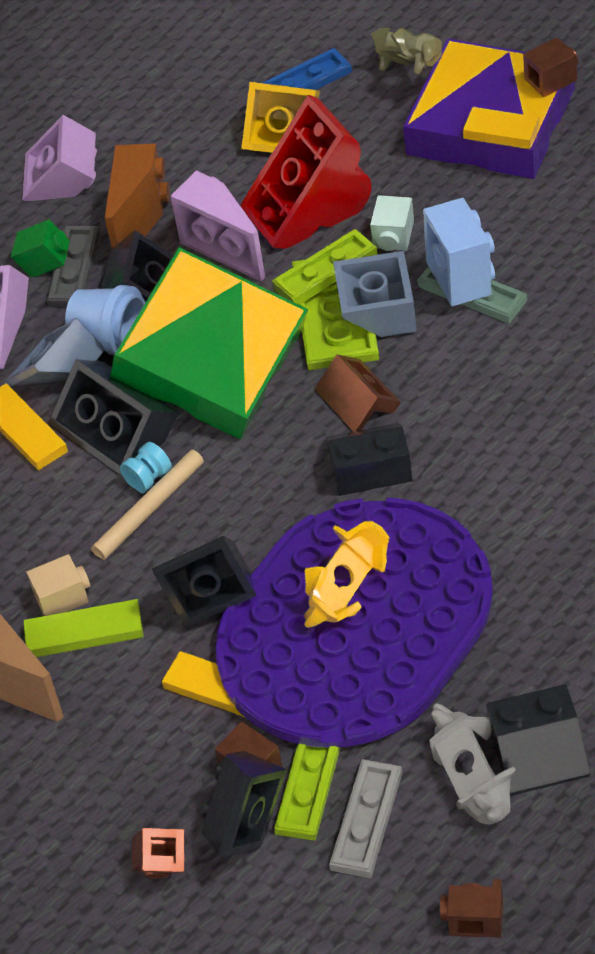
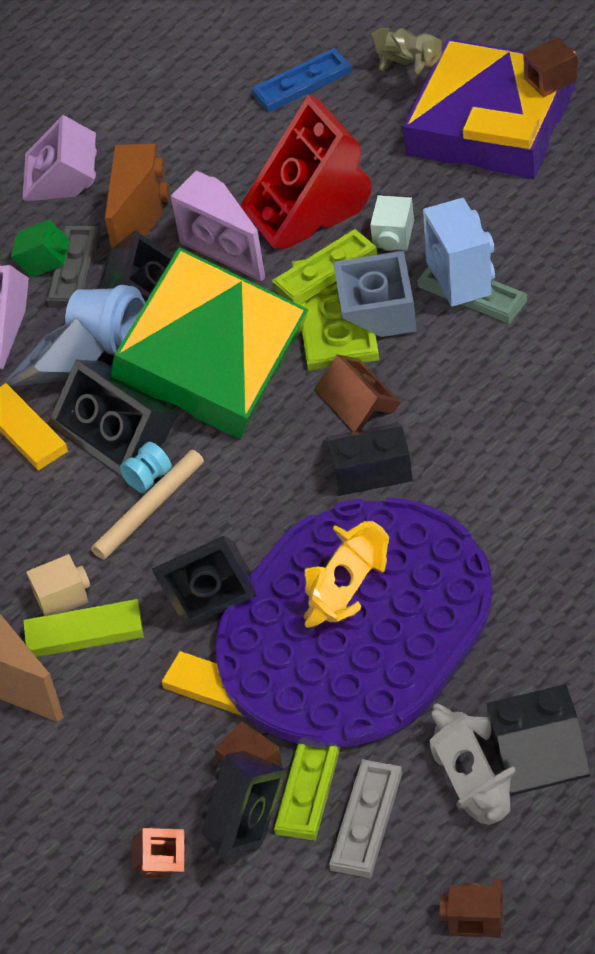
yellow slope [241,82,320,153] -> none

